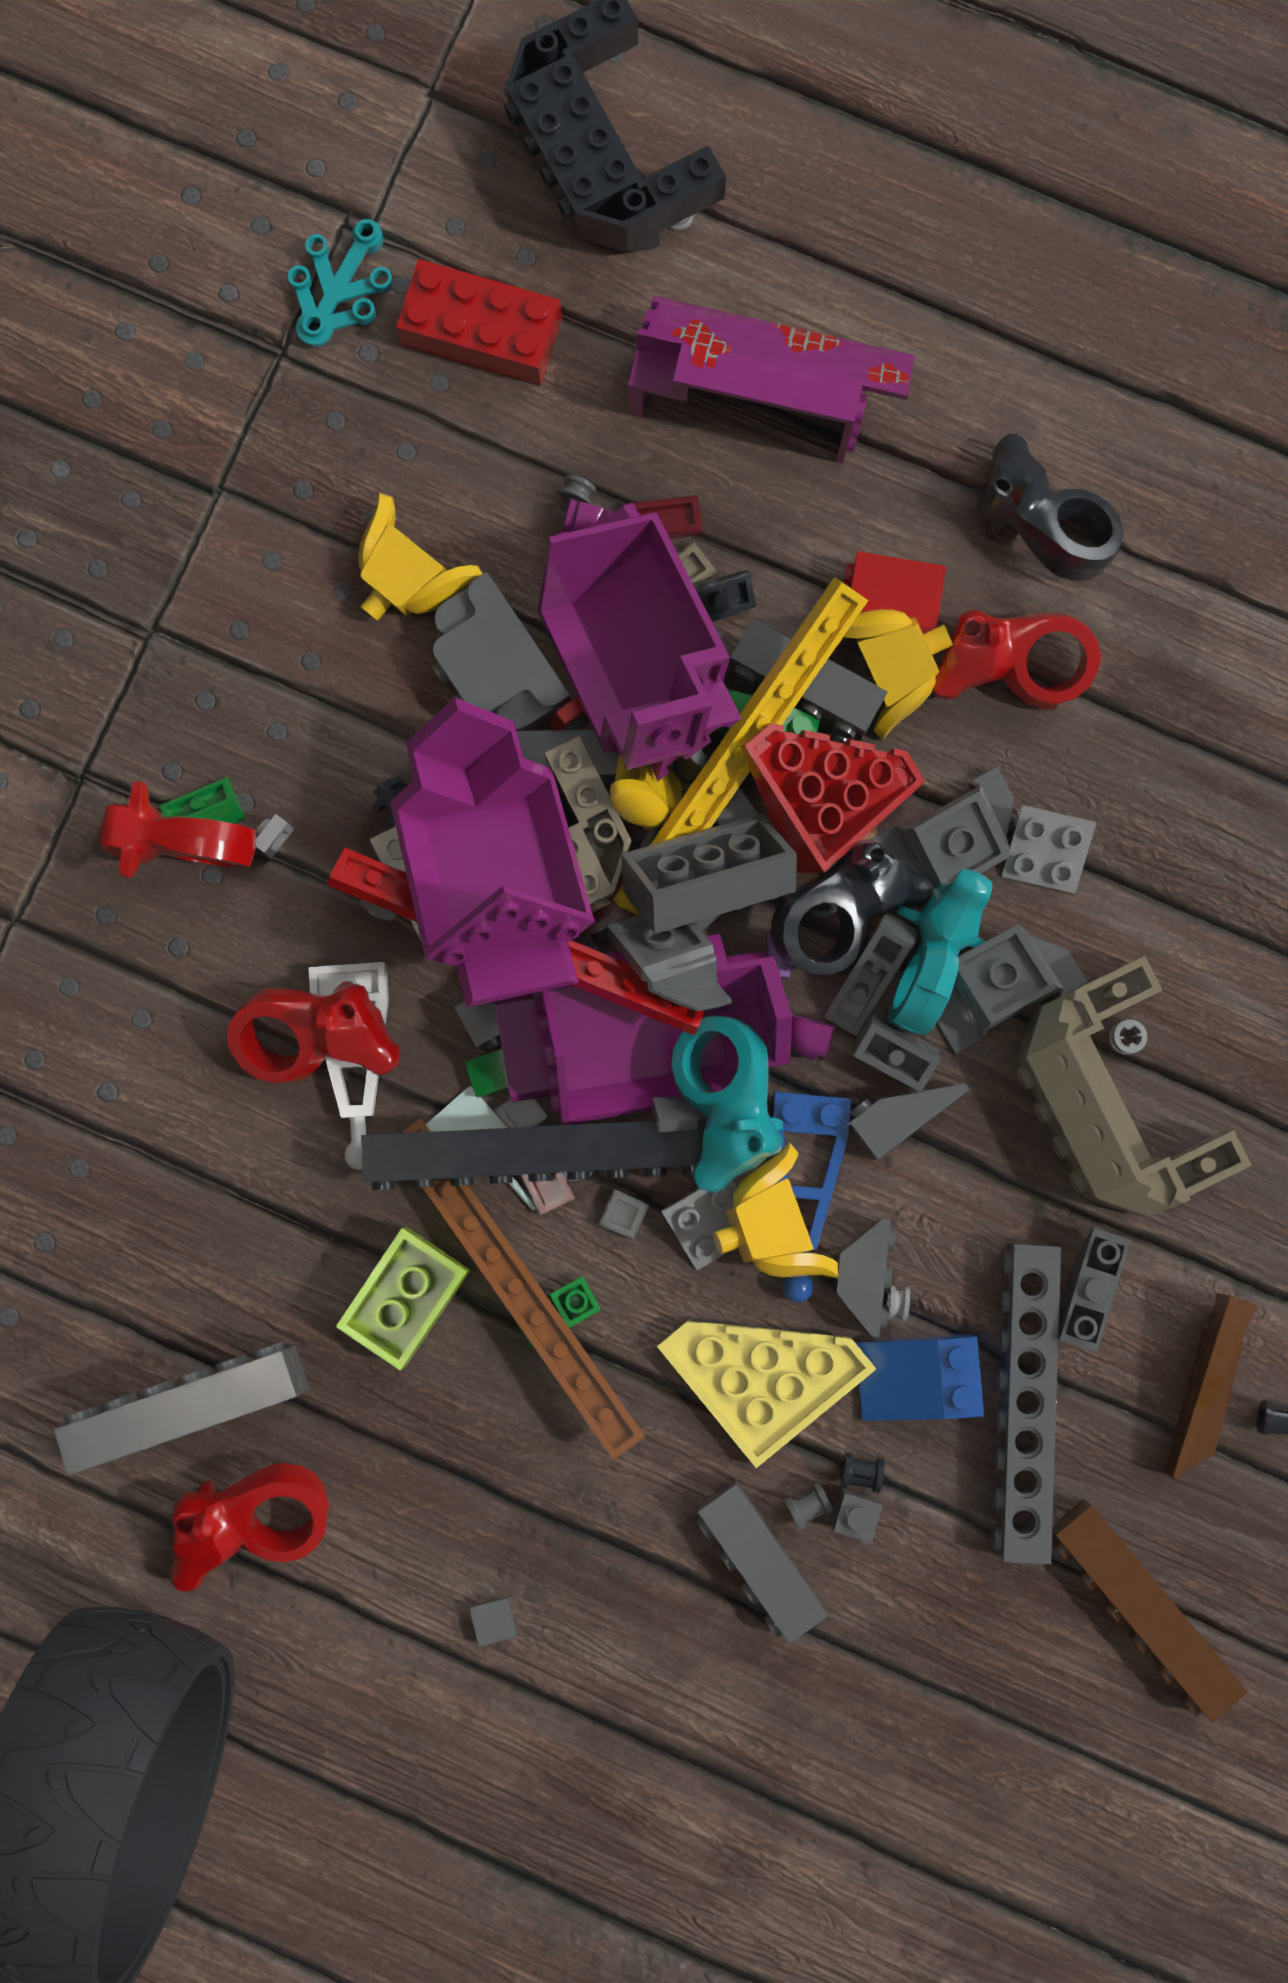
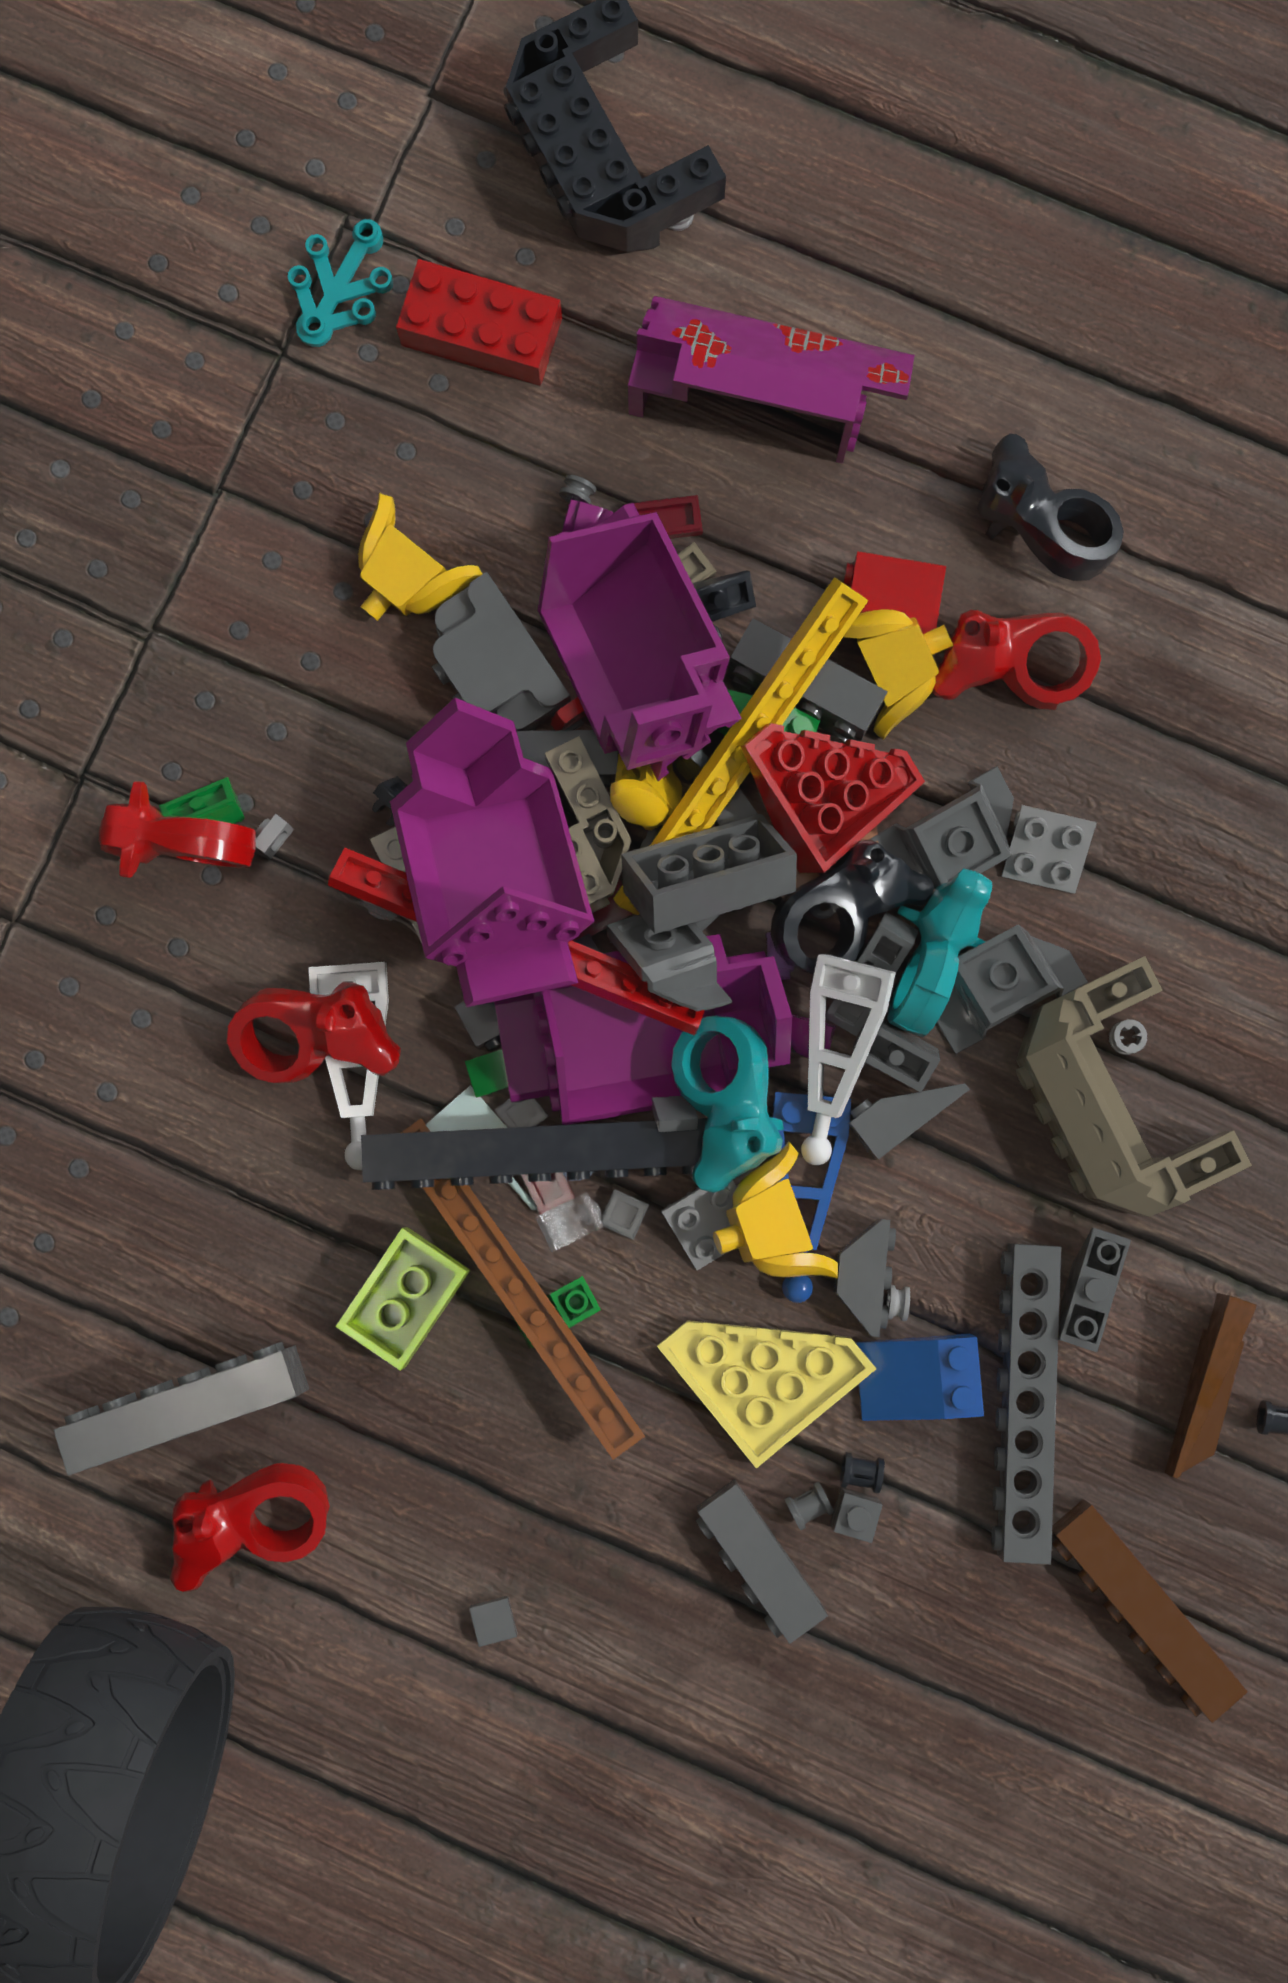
none -> clear bracket [535,1193,603,1252]
none -> white plate [801,954,896,1165]

